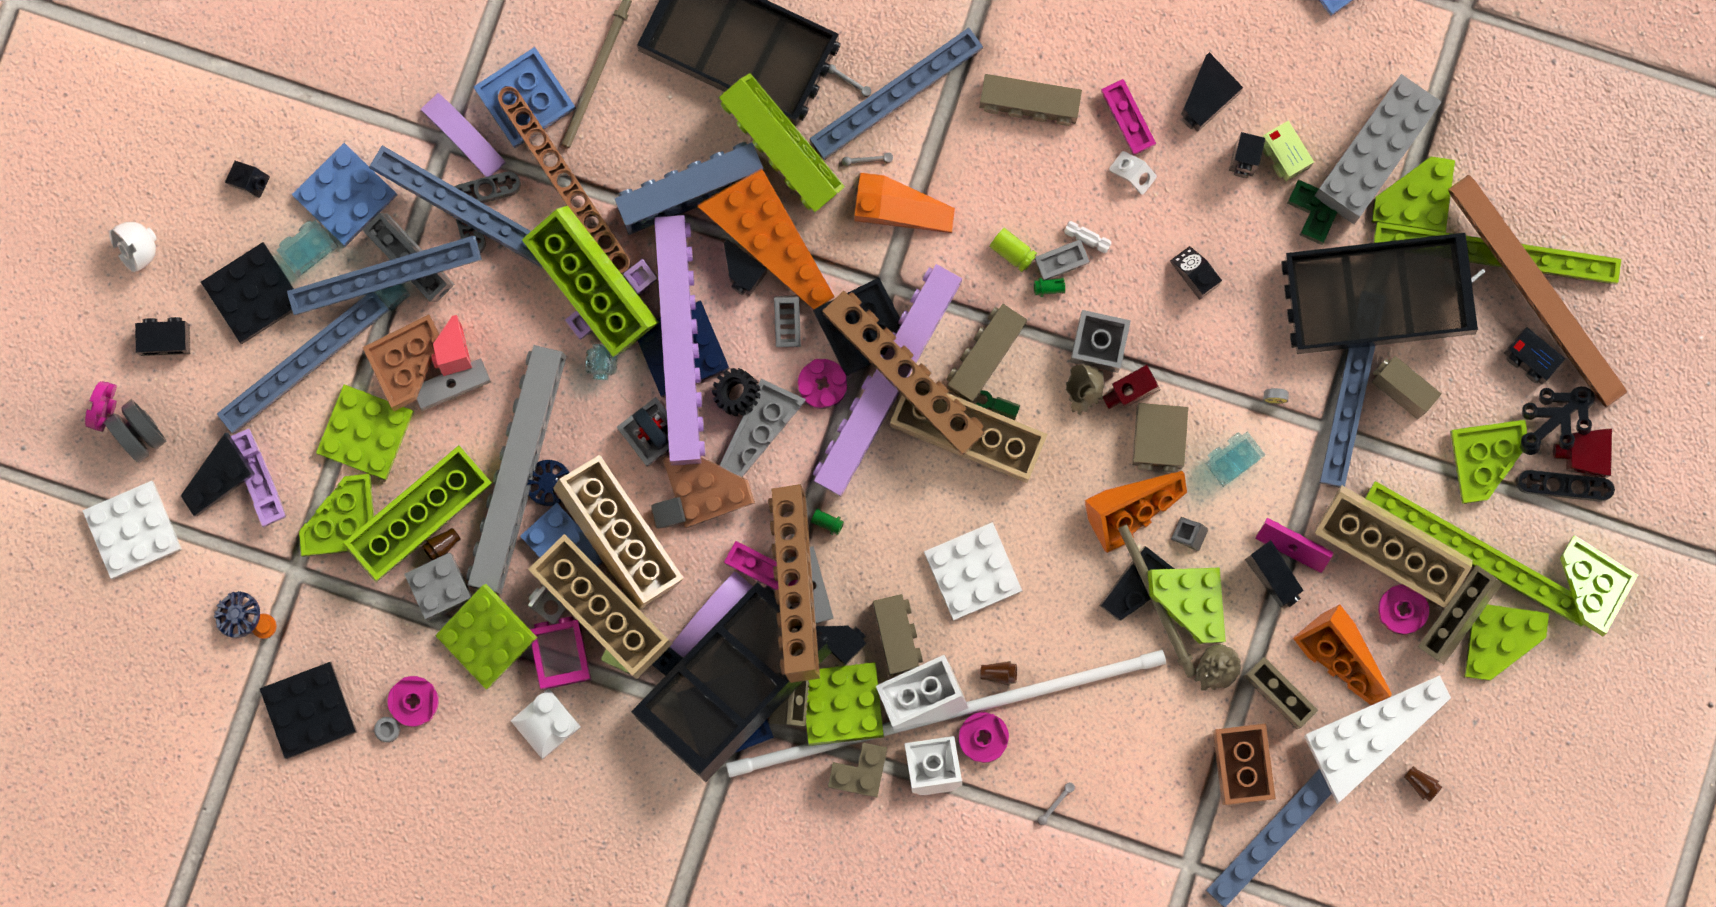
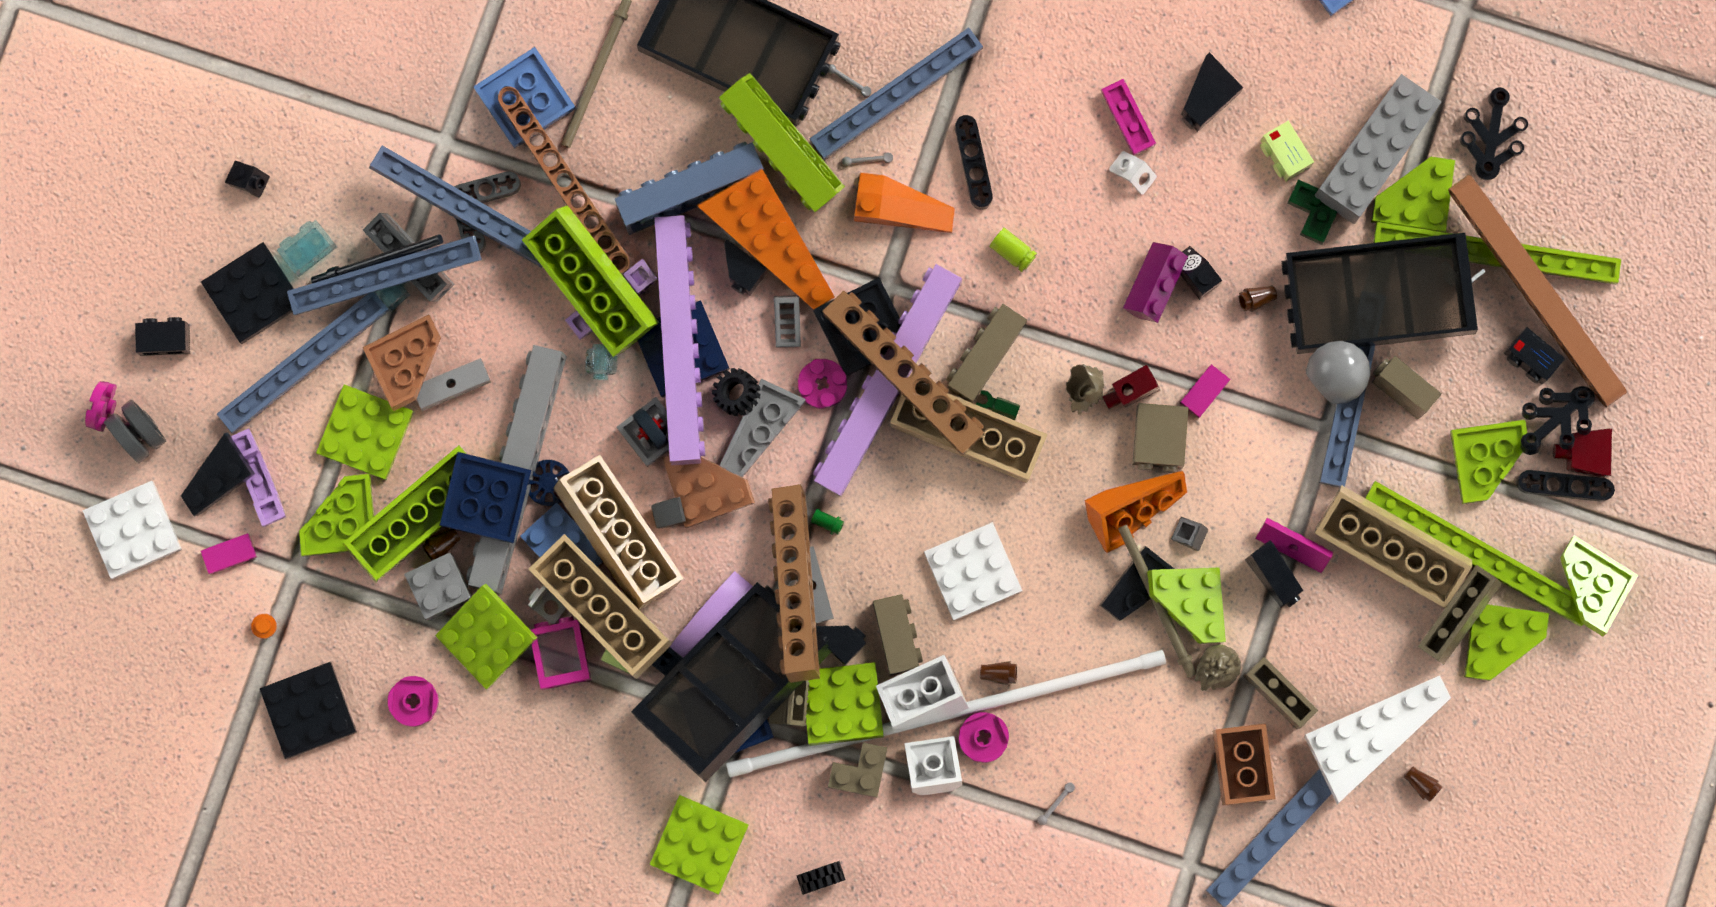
white cylinder [109,222,157,272] -> none
dark blue wheel [214,591,260,638] -> none
medium blue plate [292,143,397,247] -> none
light grey tile [374,717,400,742] -> none
lavender slope [421,93,506,177] -> none
coral slope [431,315,472,376] -> none
white slope [511,688,581,759] -> none
dark pink plate [724,541,798,590] -> none
dark tan brick [979,74,1082,126] -> none
light grey plate [1034,239,1090,280] -> none
green pin [1034,278,1065,297] -> none
white axle [1064,221,1111,253] -> none
light grey brick [1070,310,1131,373] -> none
clear light blue brick [1206,431,1265,487] -> none
black brick [1229,132,1265,178] -> none
light grey tile [1263,388,1289,404] -> none
orange wedge [1293,604,1392,705] -> none
dark pink plate [1378,584,1429,635] -> none
none -> dark pink tile [201,533,257,575]
none -> black bar [311,234,443,283]
none -> dark blue plate [439,452,531,544]
none -> lime plate [649,795,749,894]
none -> black tyre [796,861,846,895]
none -> black beam [955,115,993,210]
none -> magenta brick [1123,242,1188,323]
none -> dark pink tile [1180,364,1231,418]
none -> reddish brown cone [1238,285,1277,312]
none -> light grey cylinder [1306,341,1370,404]
none -> black plant [1460,87,1528,180]

